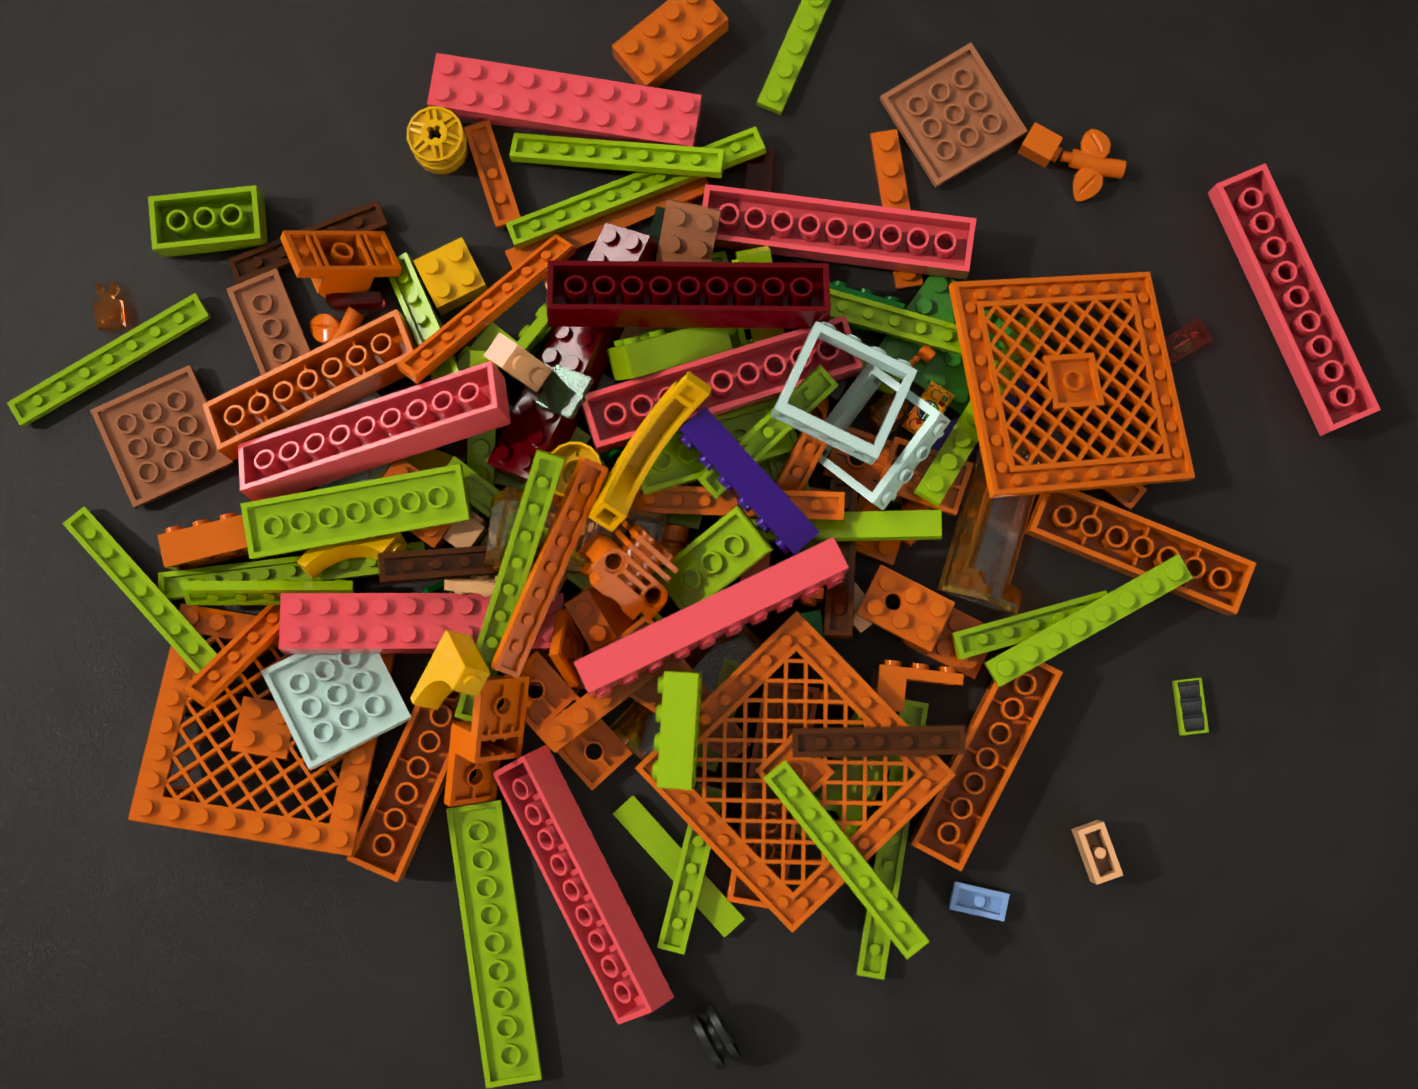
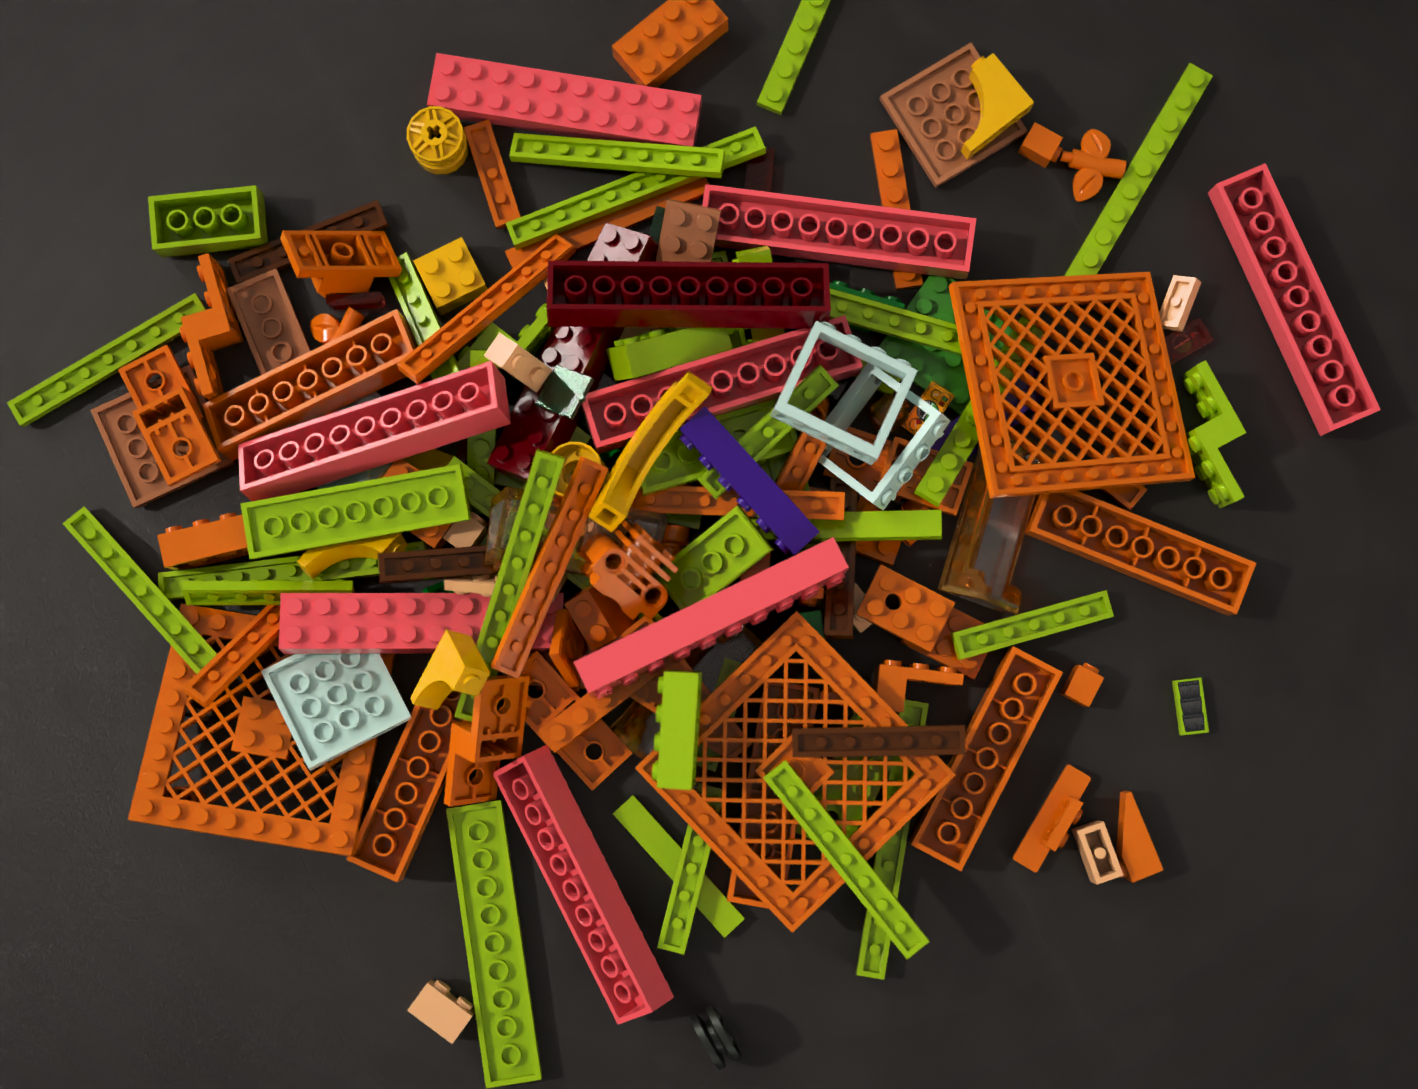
clear orange plate [93,281,126,330] -> none
orange hand [908,346,936,367] -> none
light blue plate [948,881,1010,922] -> none
lime plate [984,554,1193,687] -> none
none -> orange bracket [118,345,221,487]
none -> orange bracket [180,253,244,400]
none -> light nougat brick [407,979,475,1044]
none -> yellow arch [961,53,1034,160]
none -> orange bracket [1013,764,1091,872]
none -> orange brick [1060,663,1104,707]
none -> lime plate [1064,63,1213,276]
none -> orange slope [1116,790,1164,883]
none -> light nougat plate [1159,275,1201,332]
none -> lime bracket [1182,360,1247,508]

